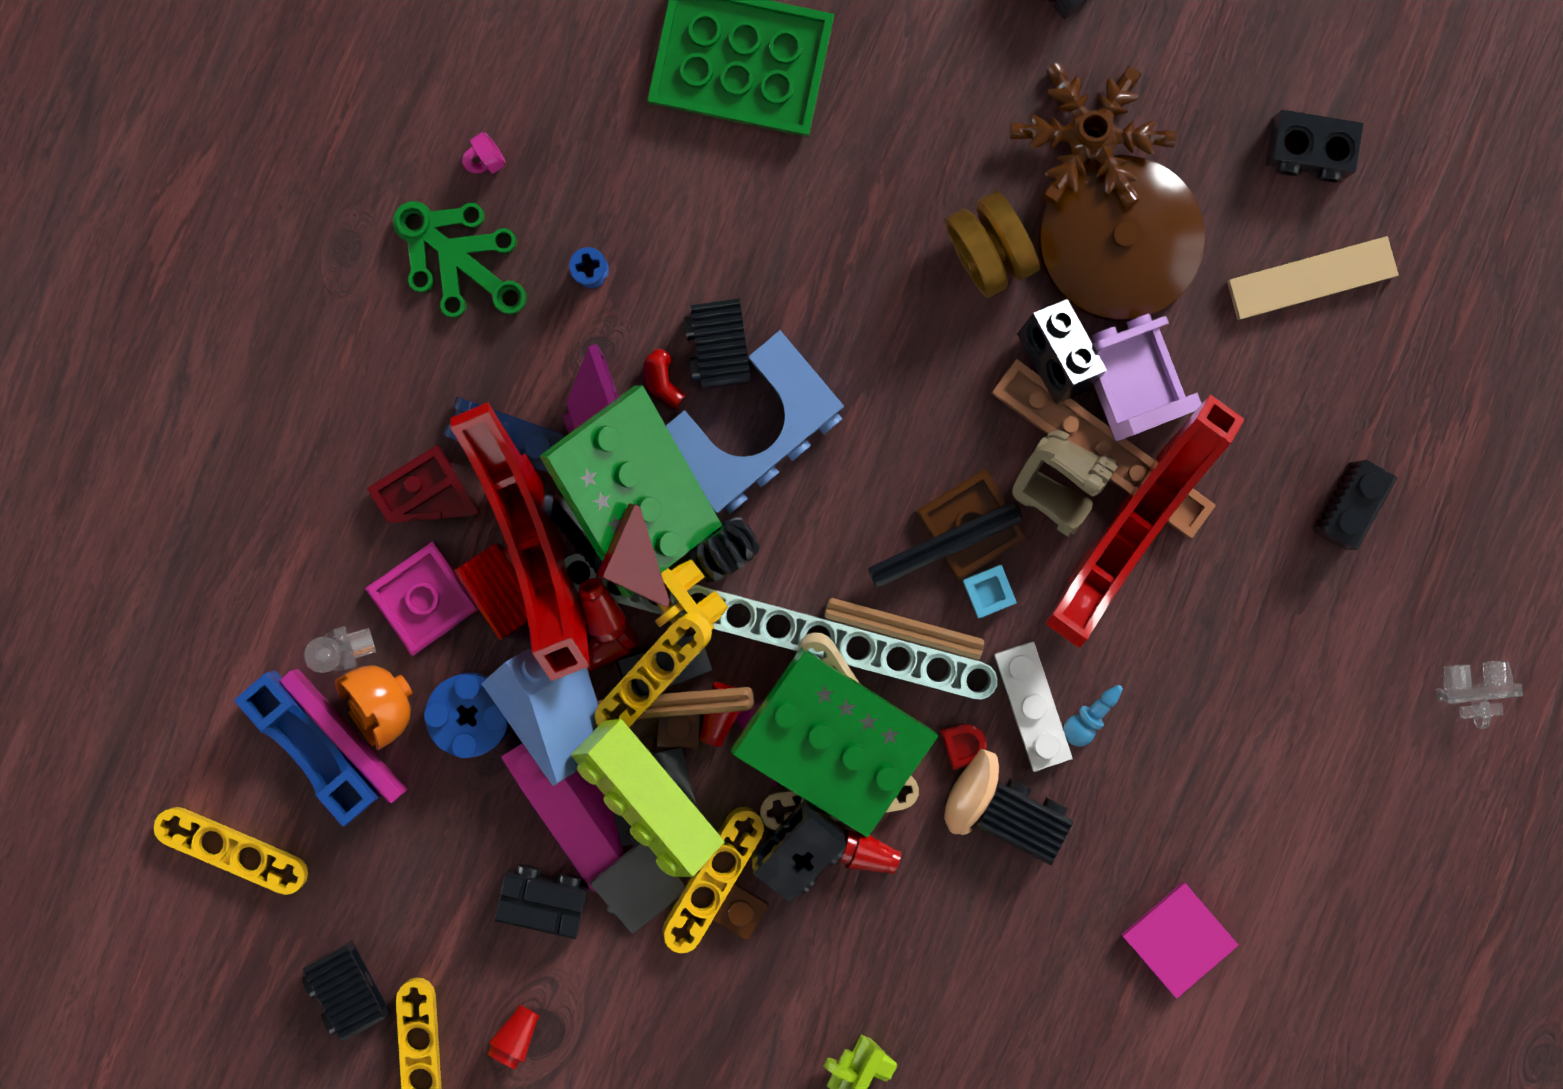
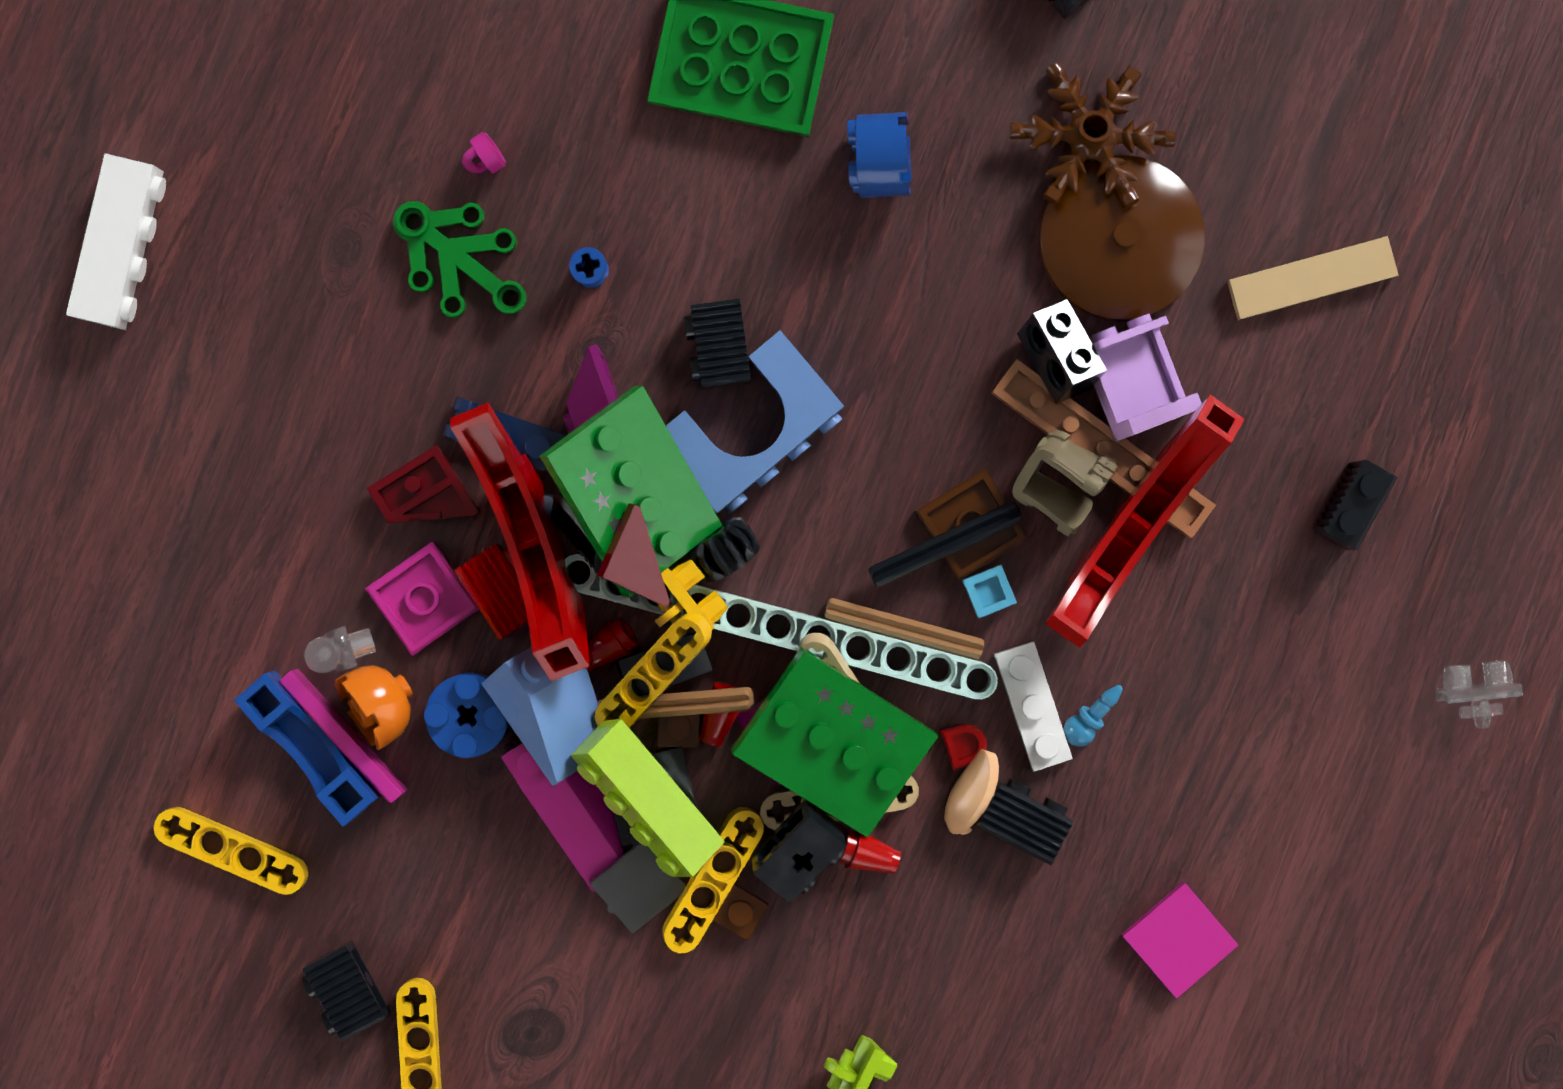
red cone [487,1004,540,1070] -> none
black brick [495,864,589,939] -> none
red cone [578,578,626,642] -> none
red arm [643,349,687,411] -> none
pearl gold wheel [944,190,1040,299] -> none
black brick [1266,110,1364,183] -> none
none -> white brick [66,153,166,330]
none -> blue brick [847,112,911,198]

